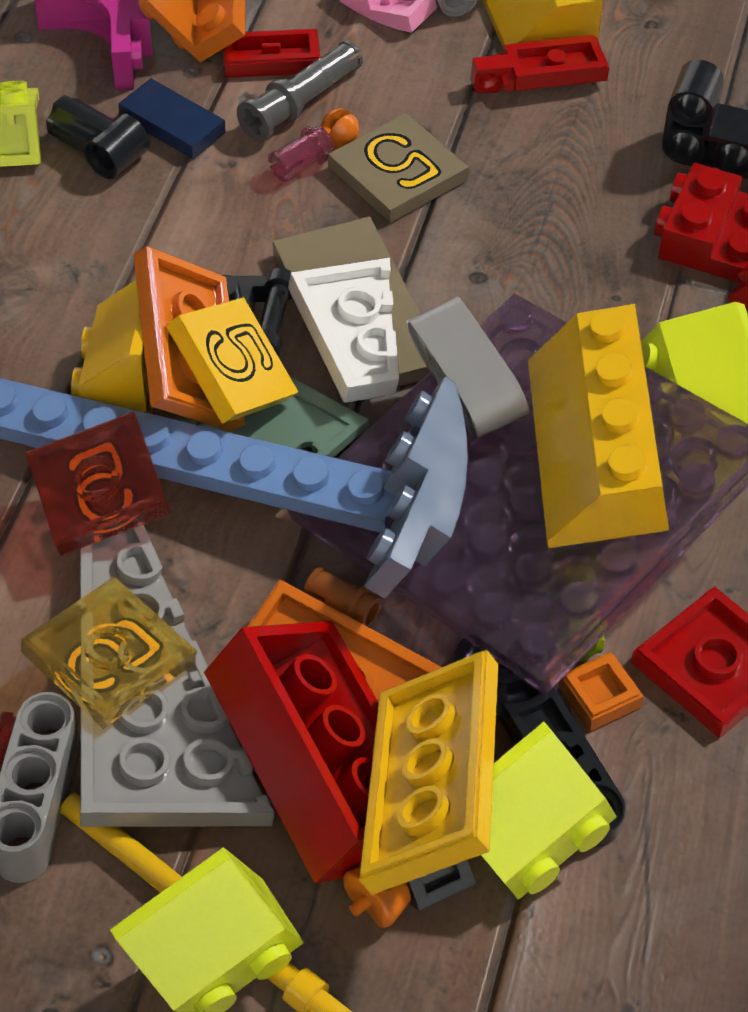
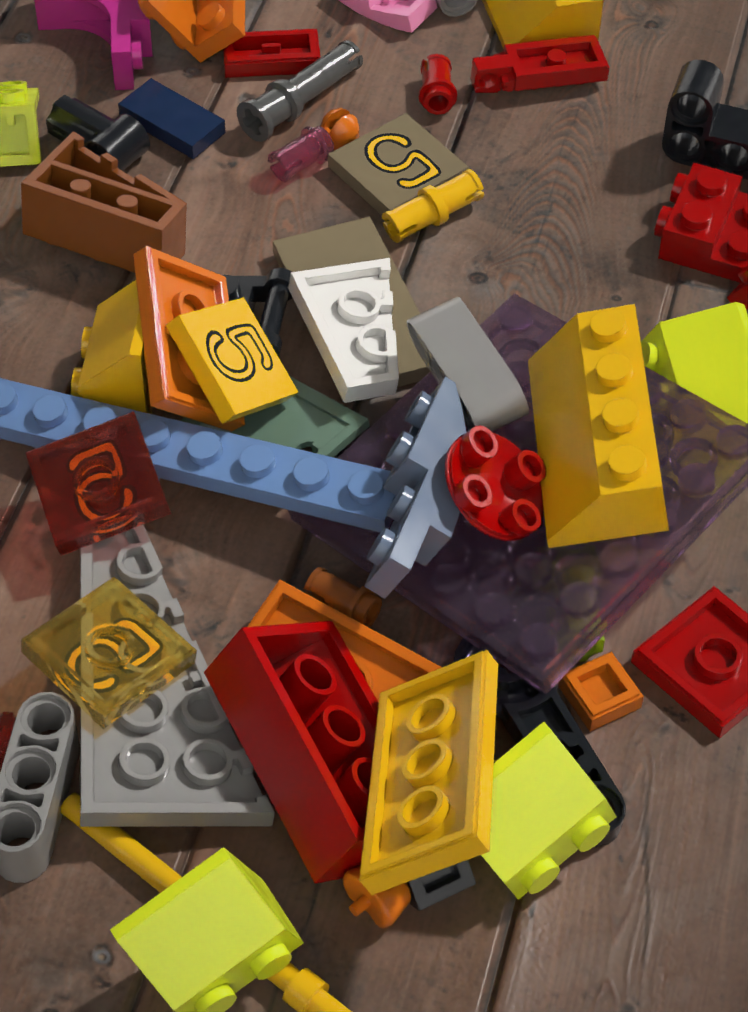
none -> dark orange wedge [21,131,187,273]
none -> yellow pin [382,169,484,243]
none -> red pin [418,54,458,115]
none -> red dish [445,425,546,541]

